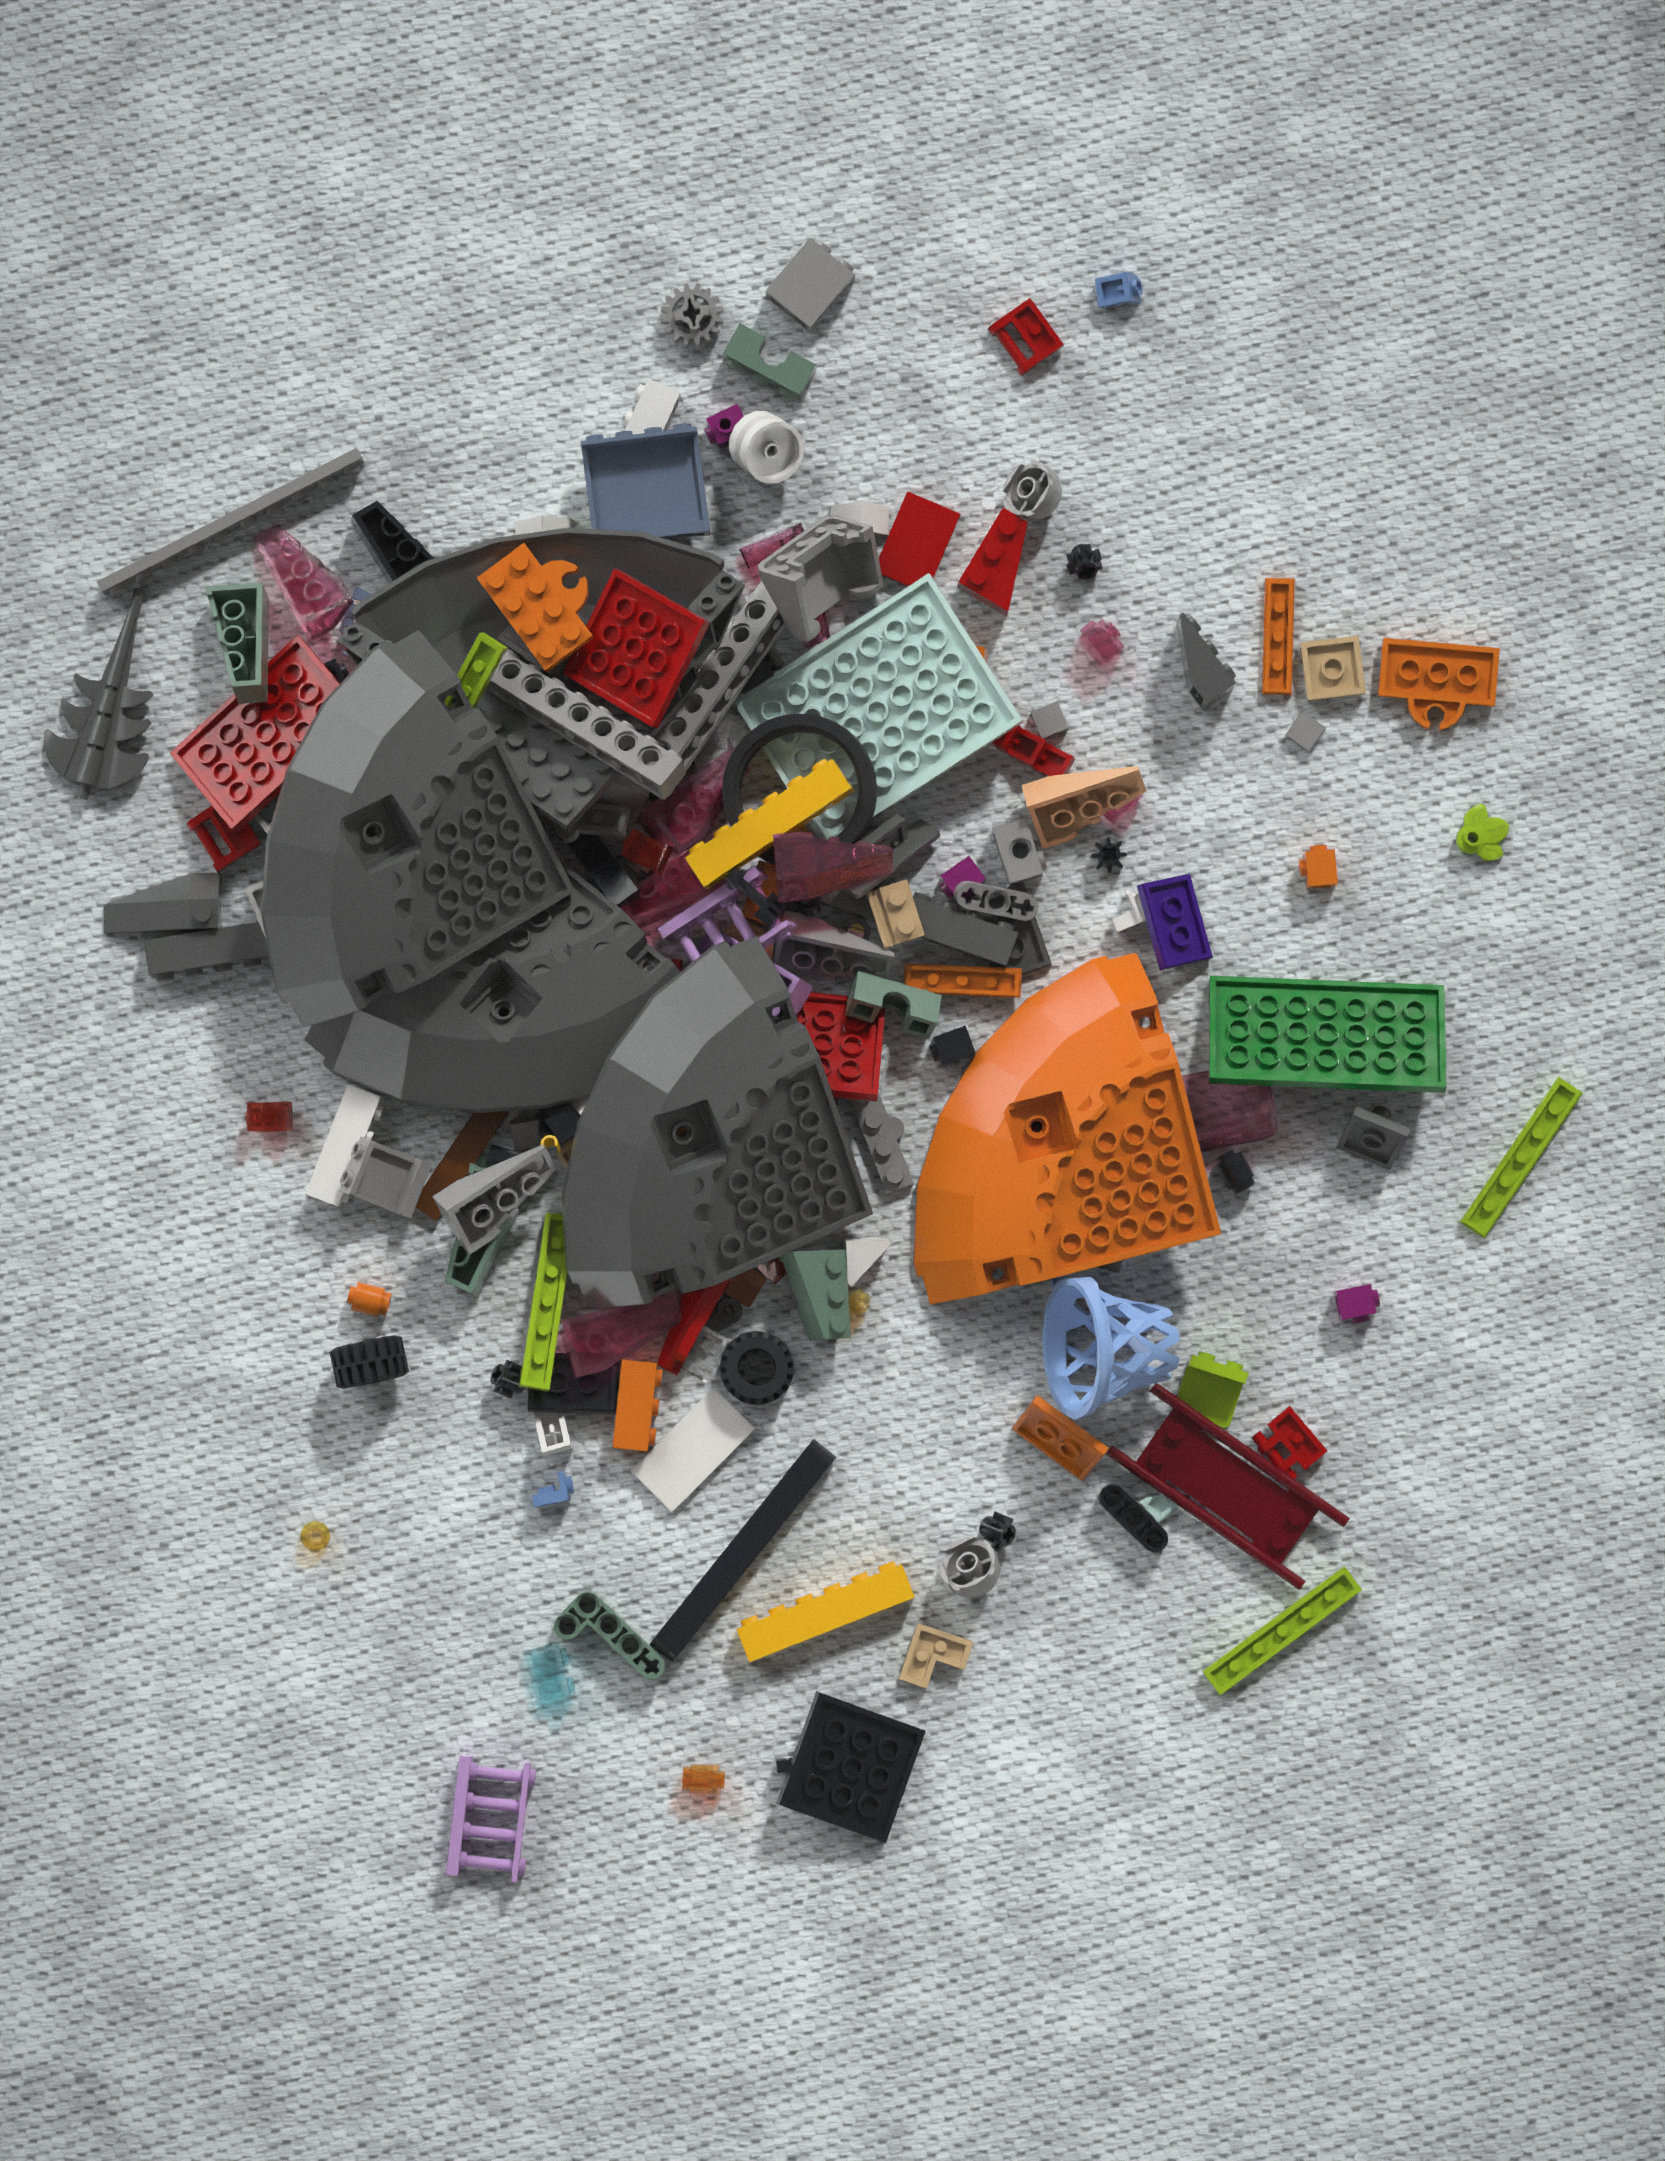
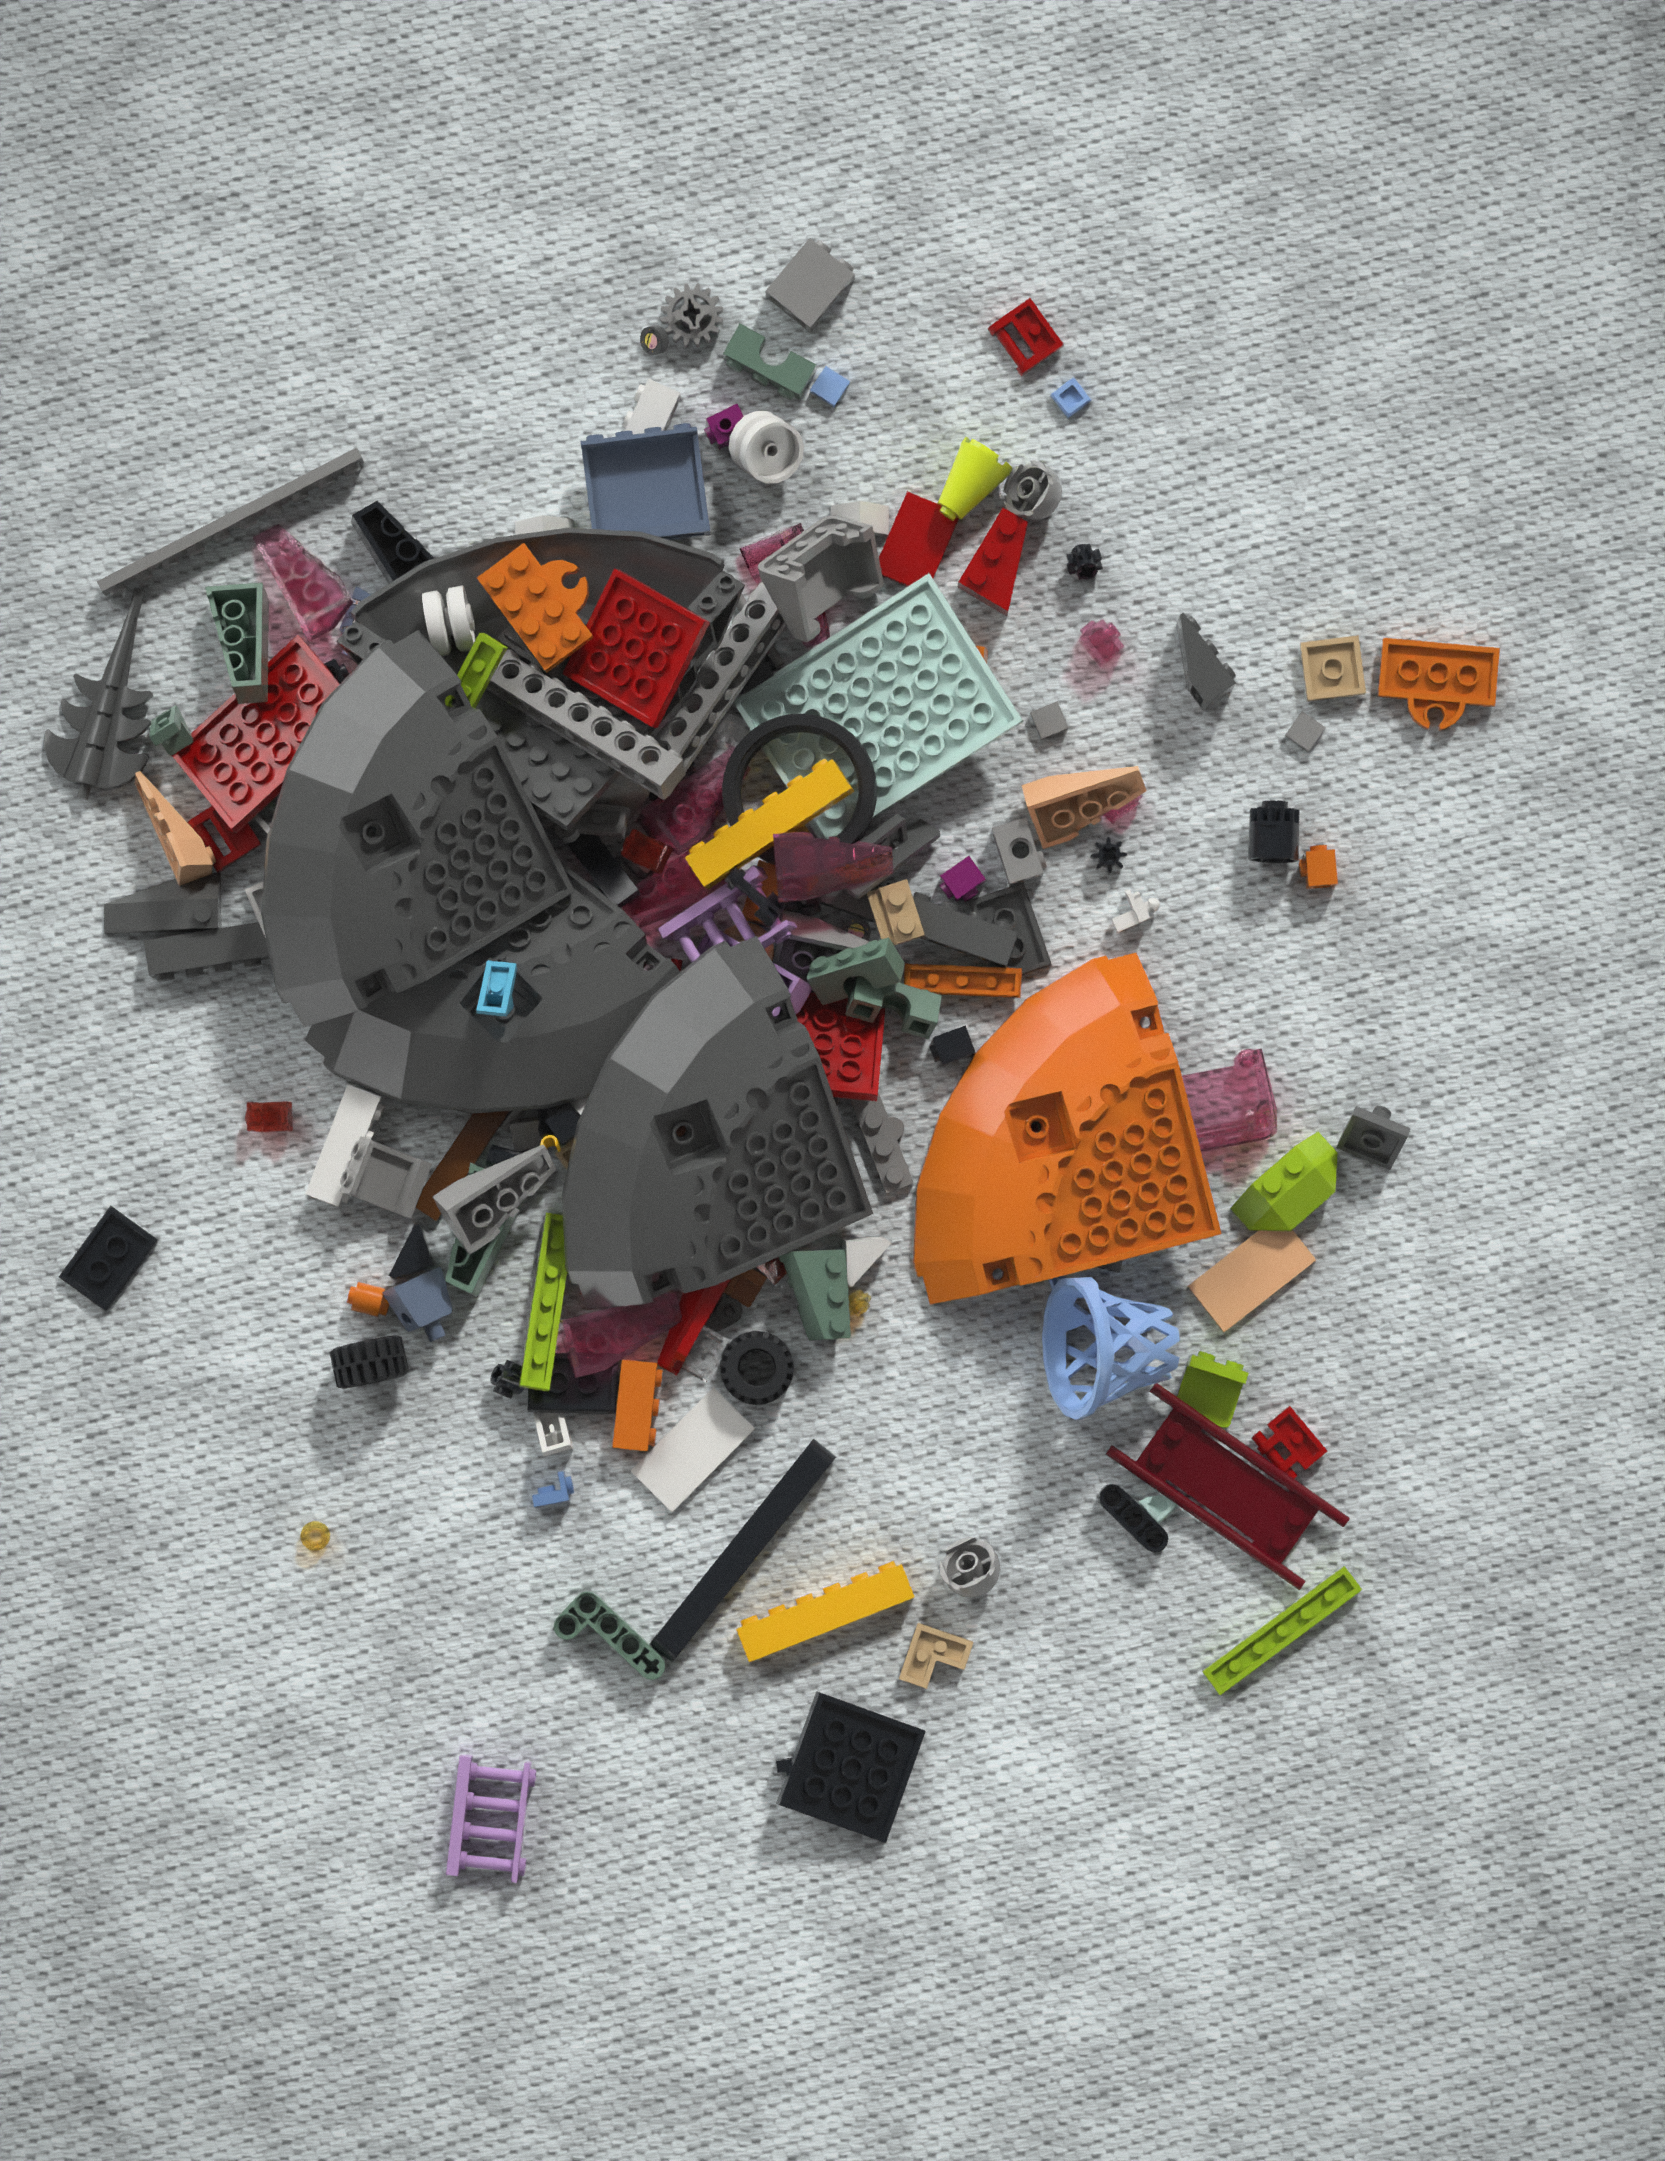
clear light blue bracket [524,1643,576,1708] -> none
clear orange brick [682,1764,725,1795] -> none
light grey beam [954,881,1038,921] -> none
black gear [979,1511,1016,1551] -> none
red slope [989,725,1076,777] -> none
orange tile [1011,1395,1109,1481] -> none
medium blue bracket [1095,272,1143,309] -> none
dark purple tile [1137,874,1213,971] -> none
green plate [1209,976,1447,1093] -> none
black brick [1215,1149,1255,1195] -> none
orange tile [1262,578,1295,696] -> none
magenta brick [1334,1284,1380,1324] -> none
lime plate [1456,804,1510,861] -> none
lime tile [1460,1077,1583,1238] -> none
none -> black tile [59,1205,159,1312]
none -> light nougat wedge [135,771,216,886]
none -> sand green slope [149,705,193,755]
none -> sand blue torso [382,1267,453,1342]
none -> black slope [389,1223,435,1279]
none -> white wheel [422,585,475,656]
none -> medium azure slope [476,960,517,1017]
none -> dark grey tile [640,325,669,355]
none -> sand green arch [807,937,905,1005]
none -> light blue tile [810,366,850,407]
none -> neon yellow cone [938,437,1013,521]
none -> light blue tile [1050,377,1091,419]
none -> light nougat tile [1187,1230,1316,1333]
none -> lime wedge [1230,1132,1338,1231]
none -> black gear [1248,800,1300,863]

